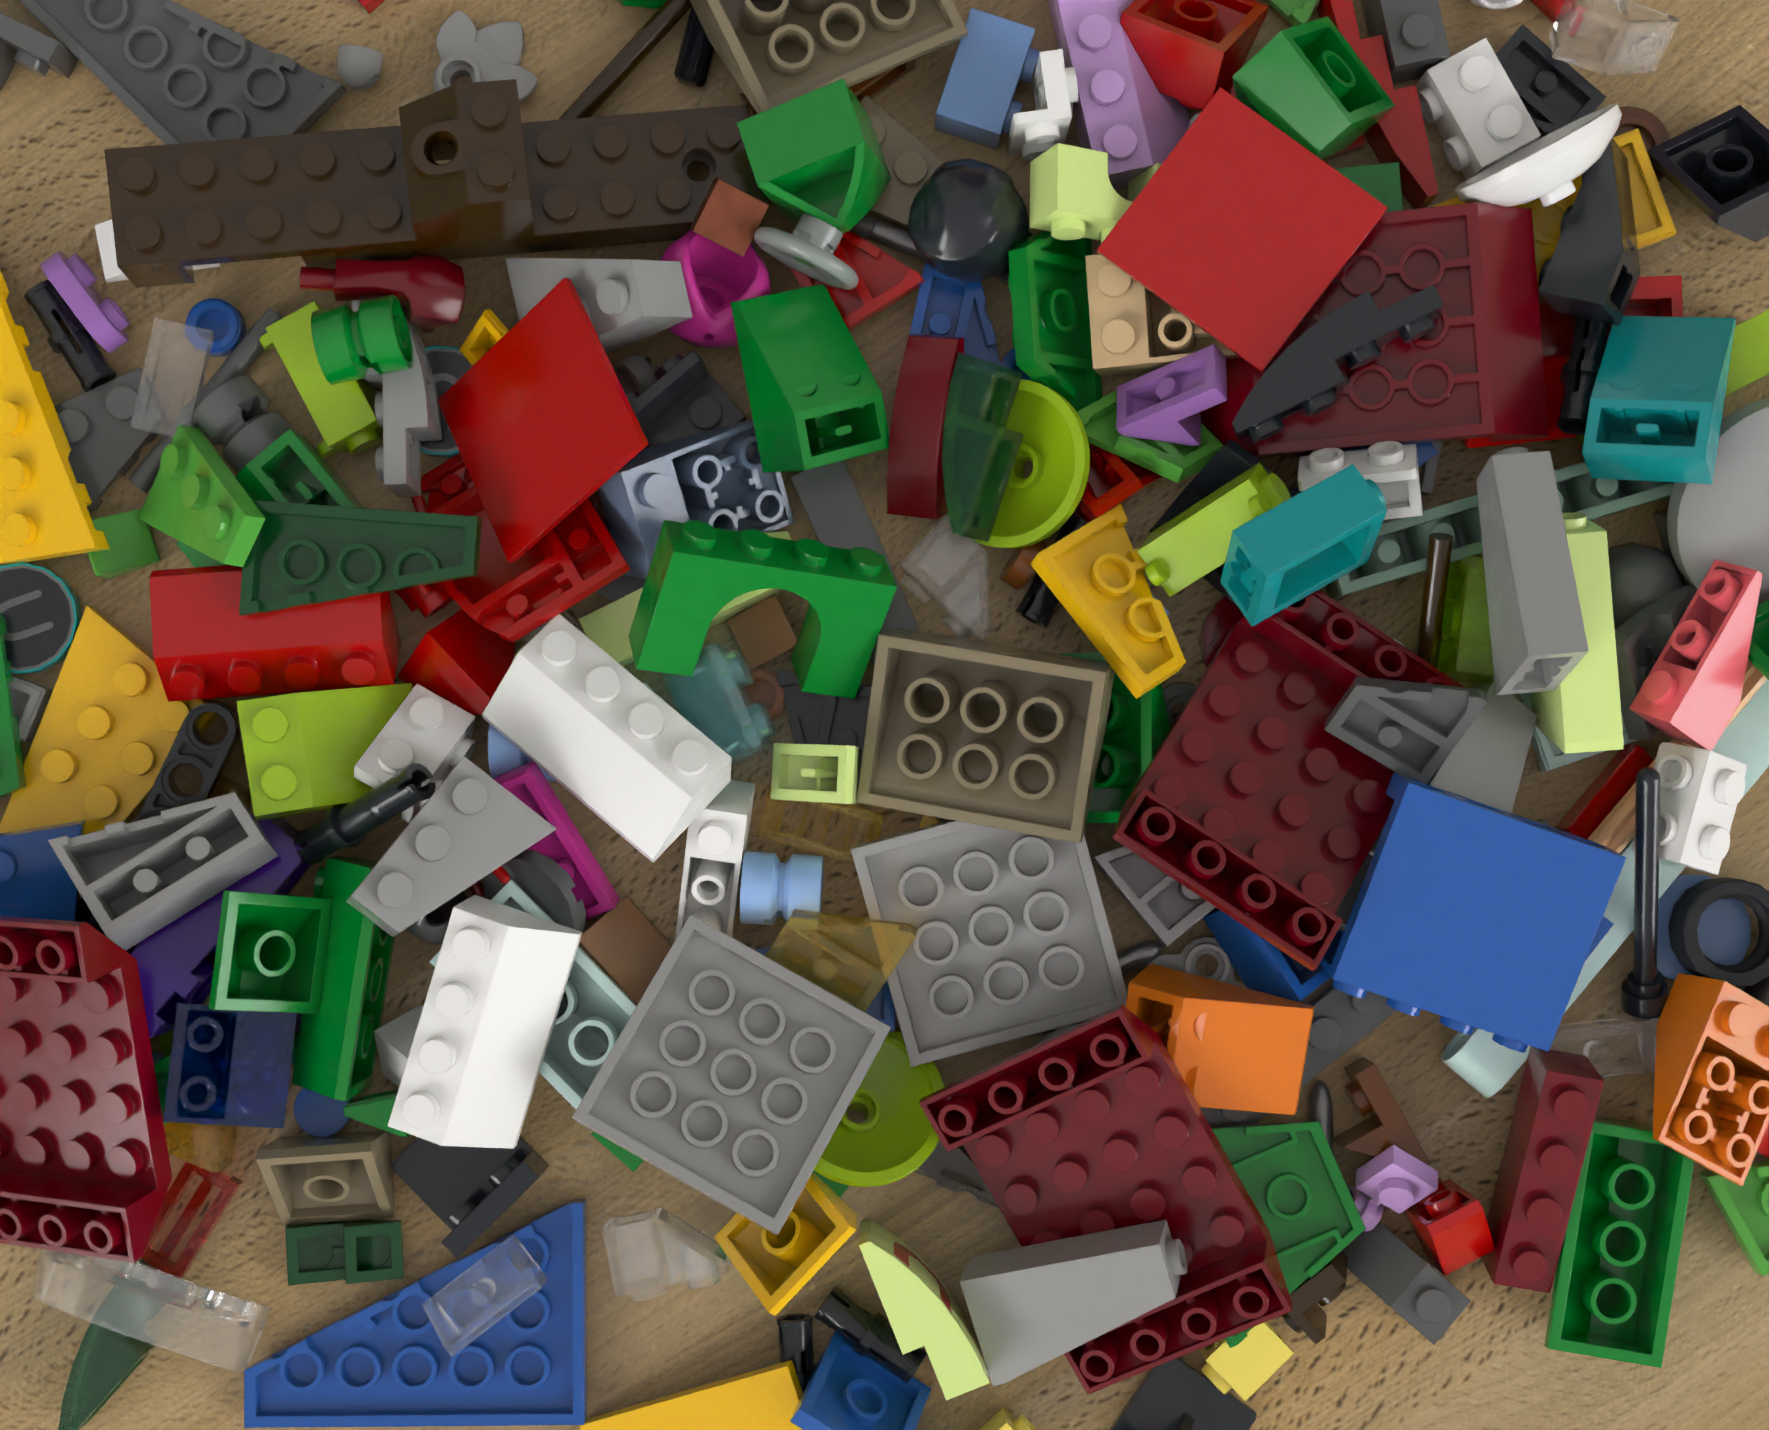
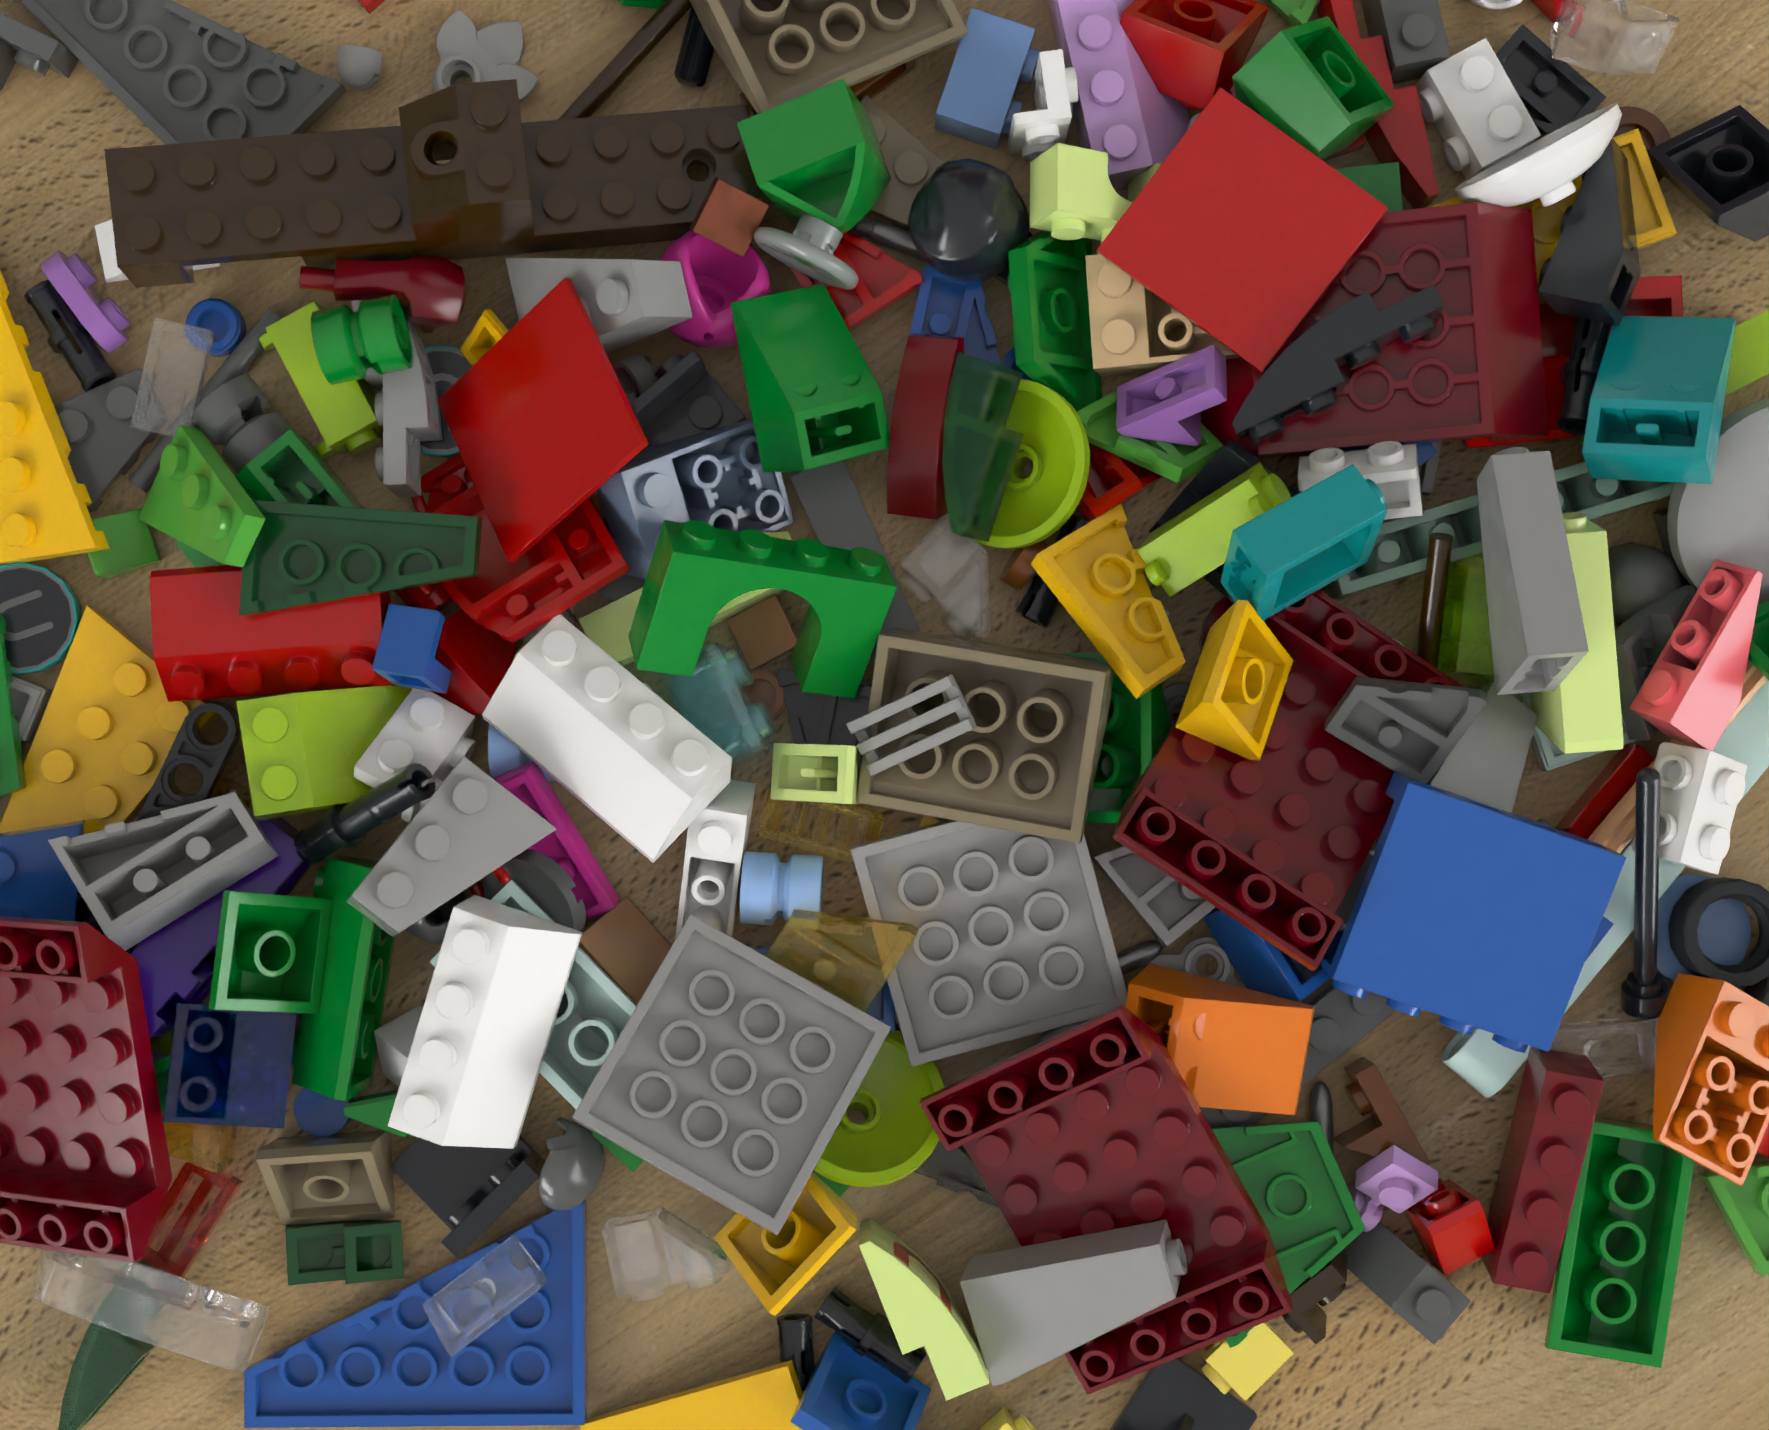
none -> blue panel [372,604,452,693]
none -> dark grey hair [538,1117,605,1211]
none -> light grey tile [846,674,977,776]
none -> yellow slope [1175,600,1293,761]

